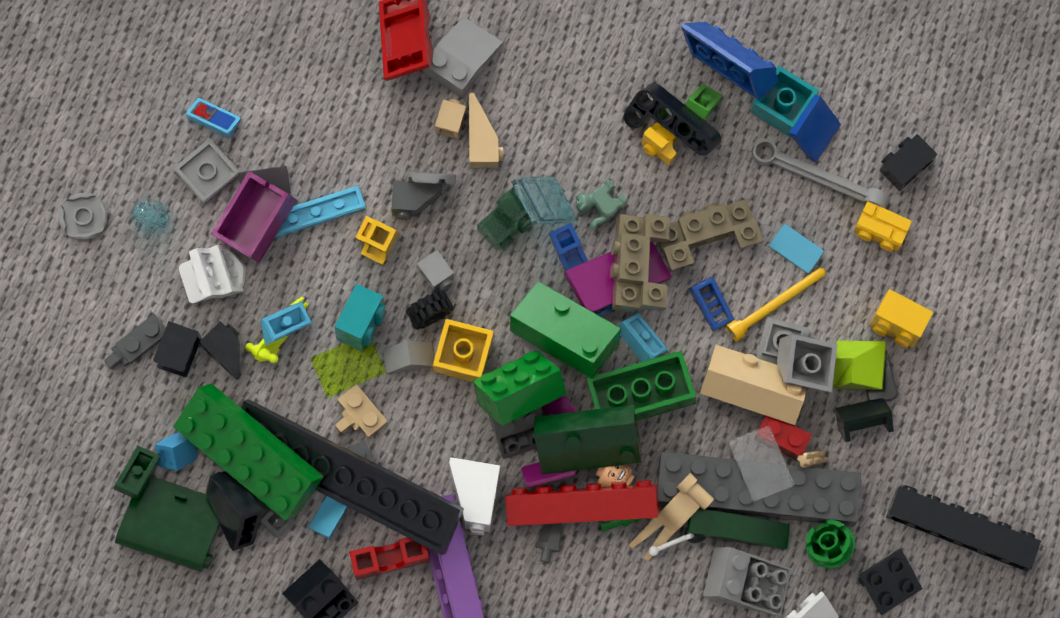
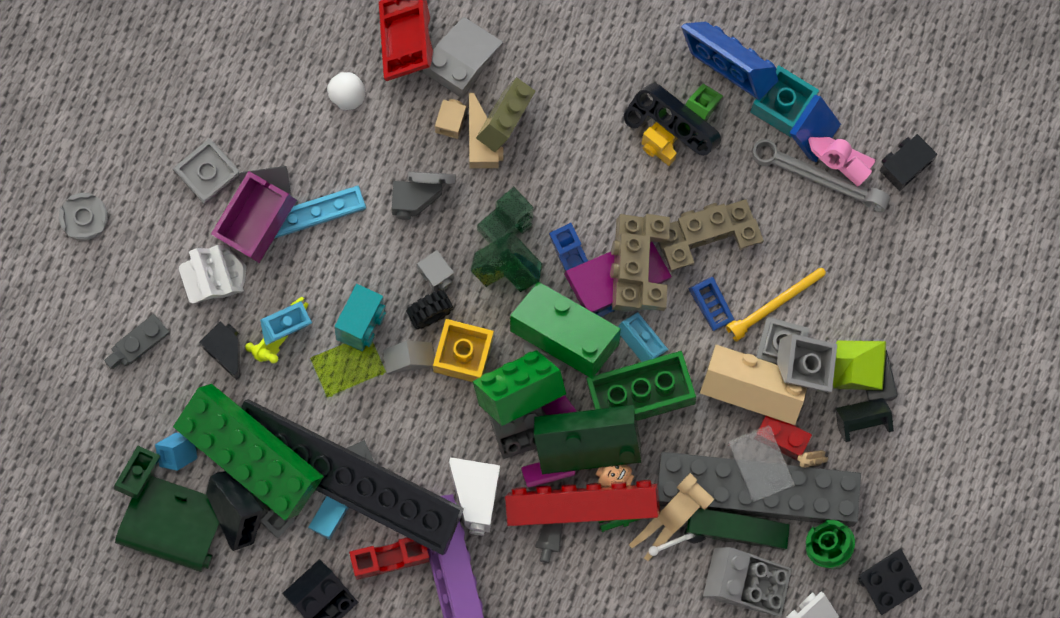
clear light blue head [131,198,169,233] -> none
black piece [153,321,202,377] -> none
slope [186,98,241,139] -> none
tan hinge [335,384,388,438] -> none
yellow brick [355,216,400,265] -> none
clear light blue piece [511,176,576,224] -> none
sand green animal [576,179,628,230] -> none
medium azure slope [769,224,824,274] -> none
yellow brick [853,201,912,252] -> none
yellow brick [869,289,933,348] -> none
black brick [886,485,1041,572] -> none
none -> white hair [327,72,366,110]
none -> clear green brick [471,231,542,292]
none -> olive brick [476,77,536,152]
none -> bright pink panel [808,137,875,187]

